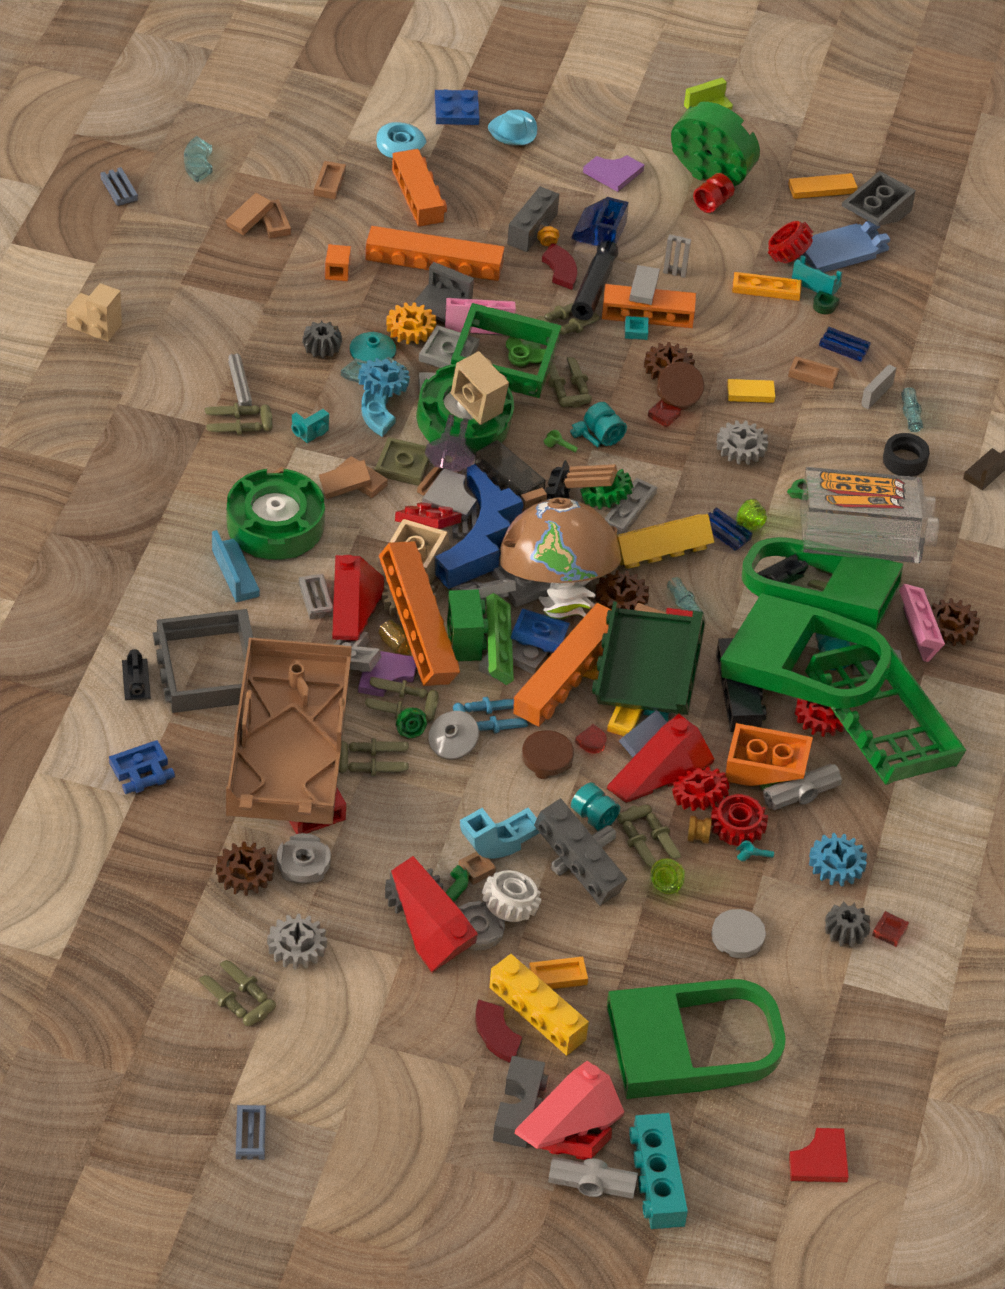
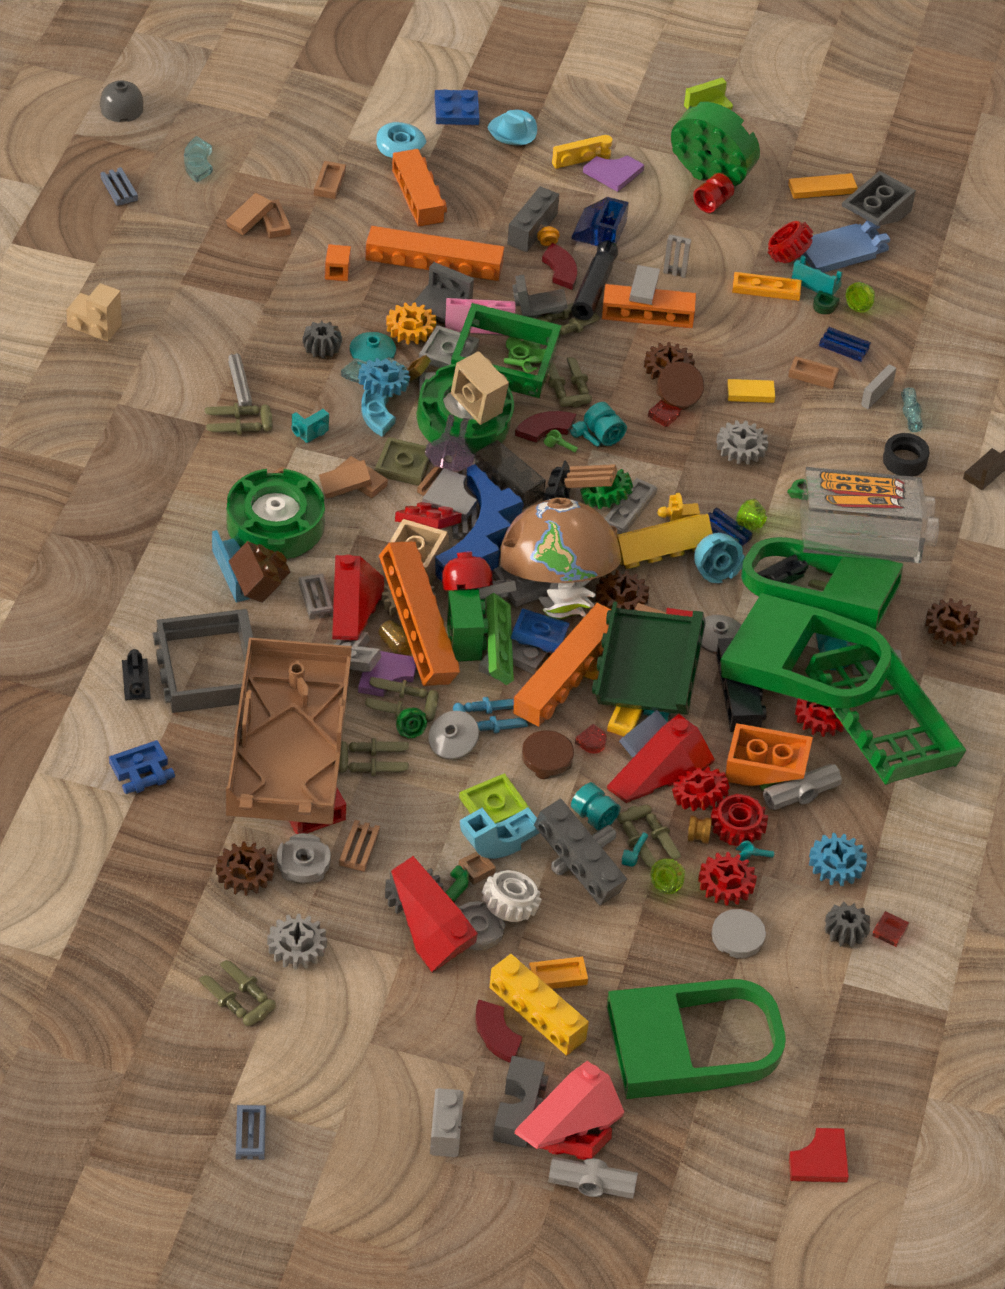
medium nougat tile [521,488,547,512] -> none
teal tile [625,316,648,340] -> none
teal brick [629,1113,688,1229] -> none
clear light blue pin [667,577,704,613] -> none
bright pink panel [899,584,945,662] -> none
none -> dark grey cylinder [100,80,144,122]
none -> reddish brown brick [229,541,291,603]
none -> medium nougat tile [339,820,380,872]
none -> pearl gold tile [406,355,431,382]
none -> light grey brick [430,1088,464,1157]
none -> red cylinder [442,551,493,590]
none -> lime tile [459,773,531,824]
none -> bright green hand [504,356,539,372]
none -> dark grey bracket [512,275,568,318]
none -> dark red tile [515,411,577,443]
none -> yellow plate [552,135,613,169]
none -> teal hand [622,832,648,867]
none -> yellow piece [657,493,700,521]
none -> medium azure cylinder [694,533,745,584]
none -> red gear [698,852,757,906]
none -> light grey dish [701,615,741,654]
none -> clear neon green cone [845,282,875,313]

